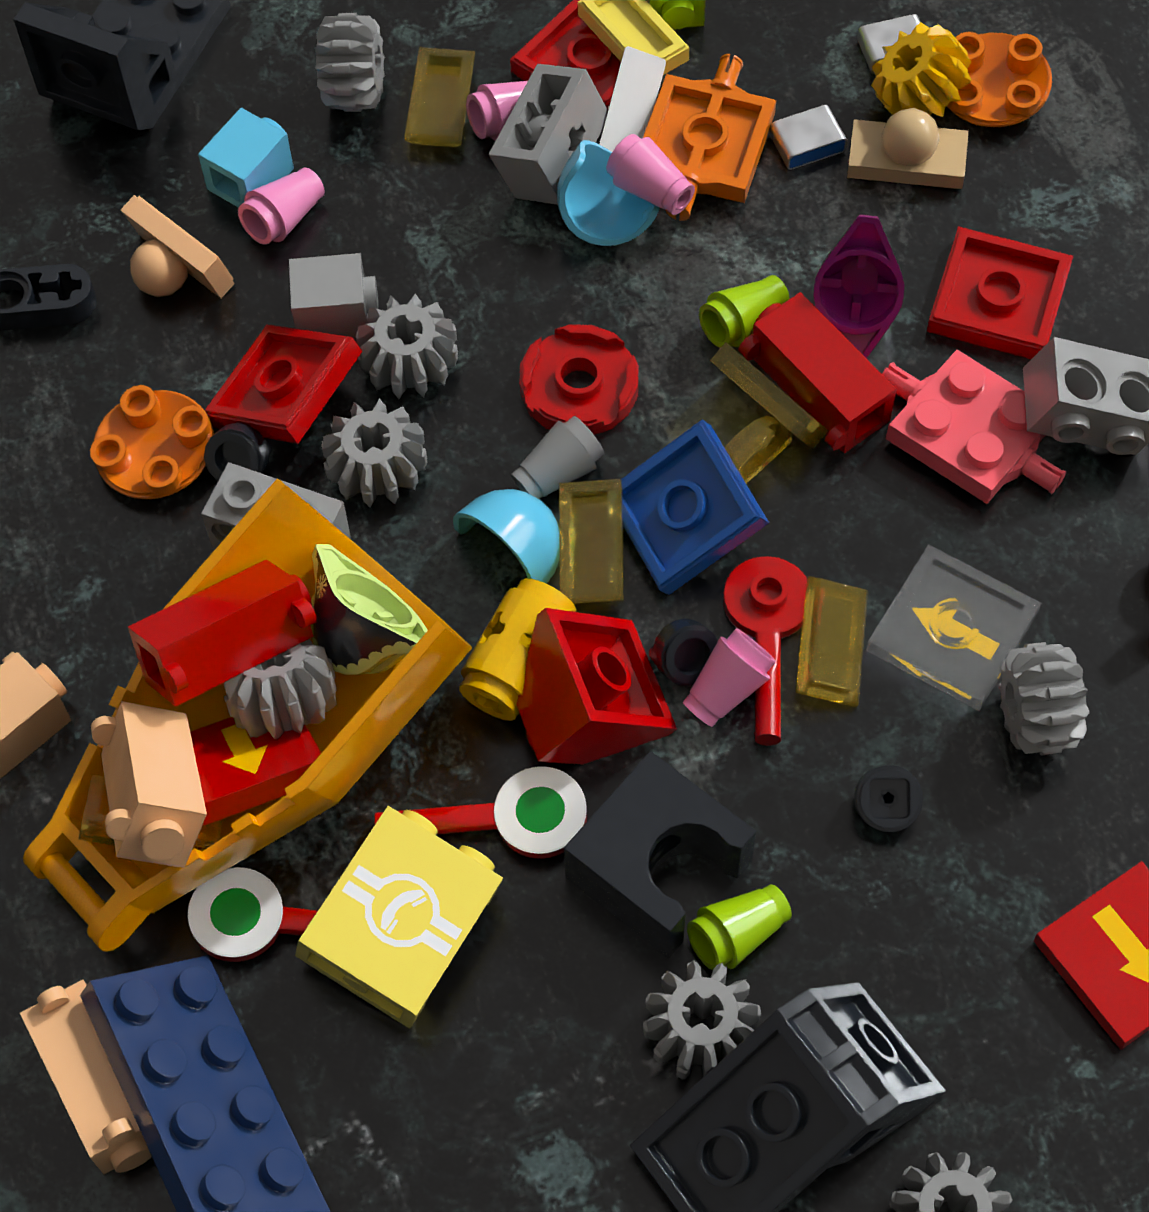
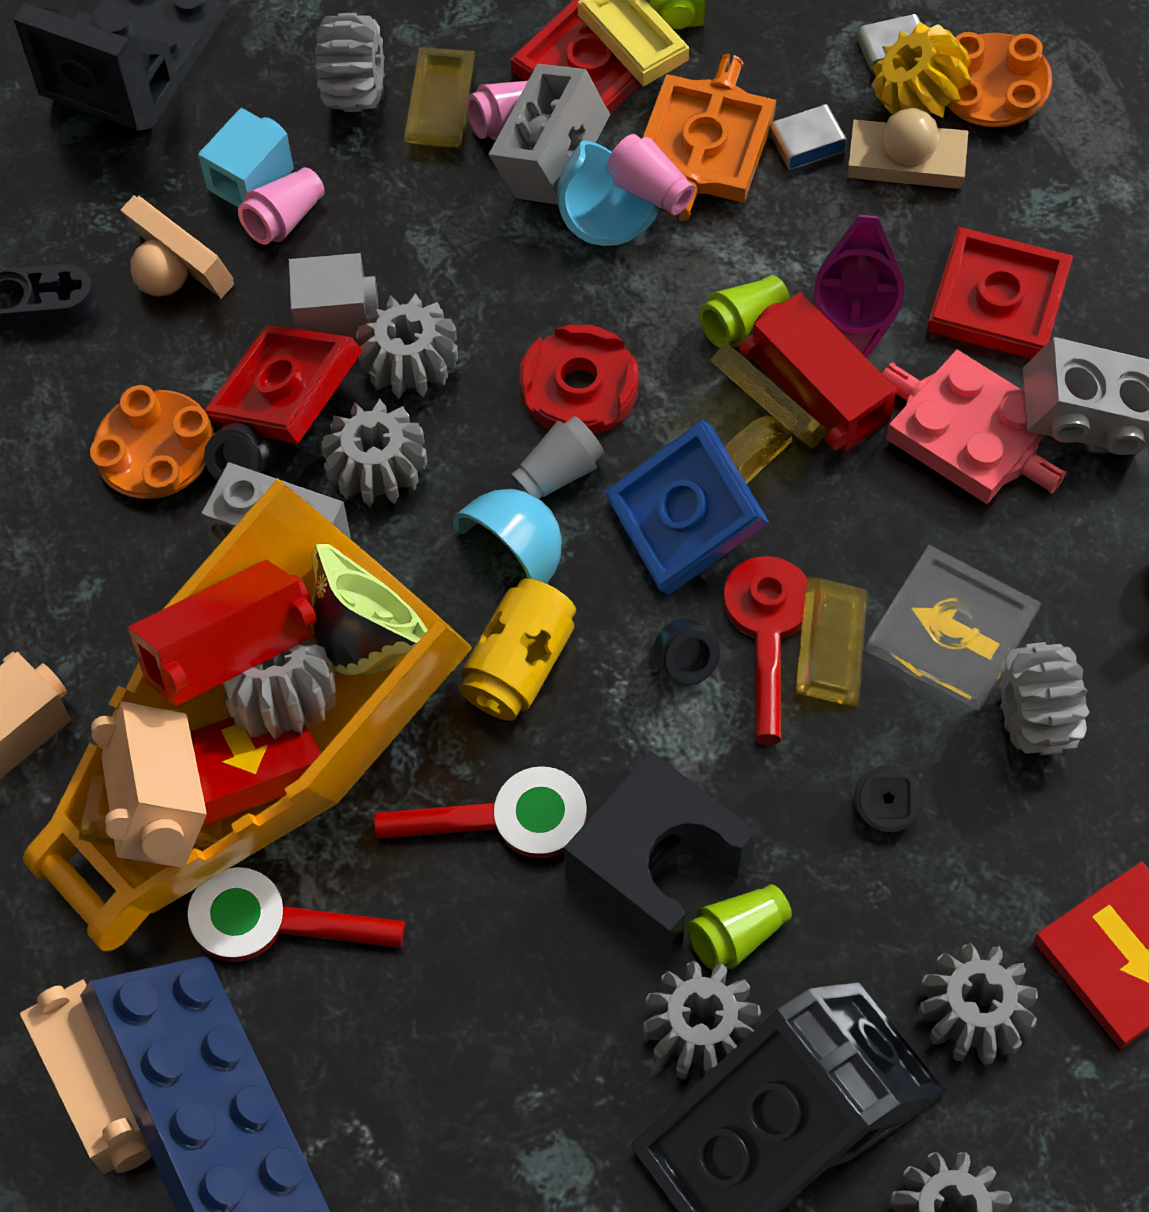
light yellow panel [295,806,503,1029] -> none
red slope [516,608,677,765] -> none
clear yellow tile [559,479,624,604] -> none
white sticker [599,46,666,152] -> none
bright pink cone [683,628,776,727] -> none
none -> light grey gear [918,942,1038,1065]

